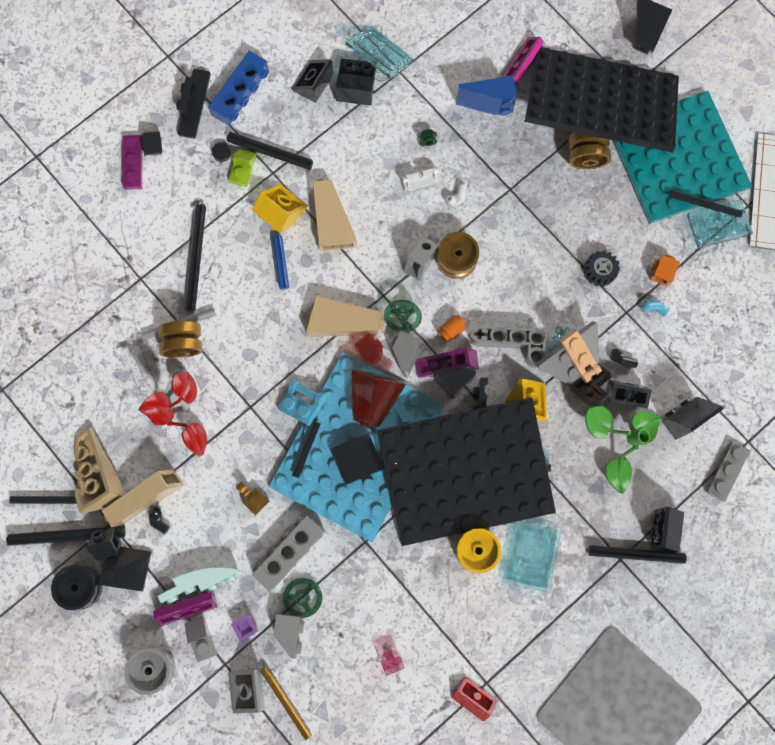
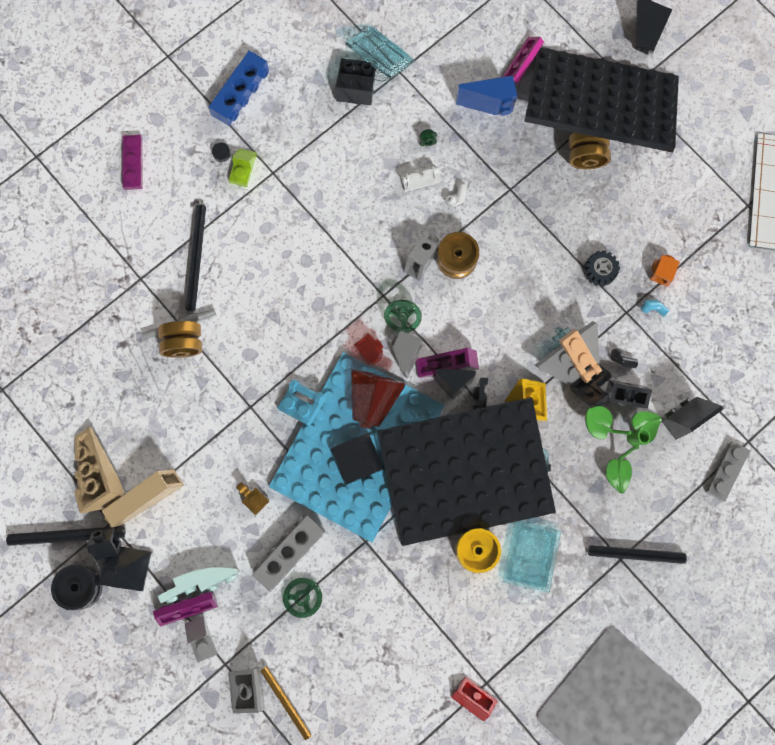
black bar [9,496,77,504] -> none
light grey wheel [124,646,176,695] -> none
red plant [138,371,207,457] -> none
black slope [139,131,163,156] -> none
black arm [149,506,170,535] -> none
black bracket [176,69,211,139] -> none
black axle [227,132,314,170] -> none
medium lavender plate [231,614,259,642] -> none
yellow slope [252,184,308,233] -> none
blue axle [272,235,289,290] -> none
light grey slope [273,614,305,659] -> none
black slope [292,59,334,103] -> none
black bar [292,421,321,478] -> none
tan slope [306,296,385,337] -> none
tan slope [313,179,357,251] -> none
clear pink tile [381,650,405,676] -> none
orange brick [437,315,466,343] -> none
light grey beam [469,325,546,368] -> none
teal plate [613,90,752,224] -> none
black slope [649,507,684,552] -> none
black bar [668,190,743,218] -> none
clear light blue plate [687,199,753,249] -> none

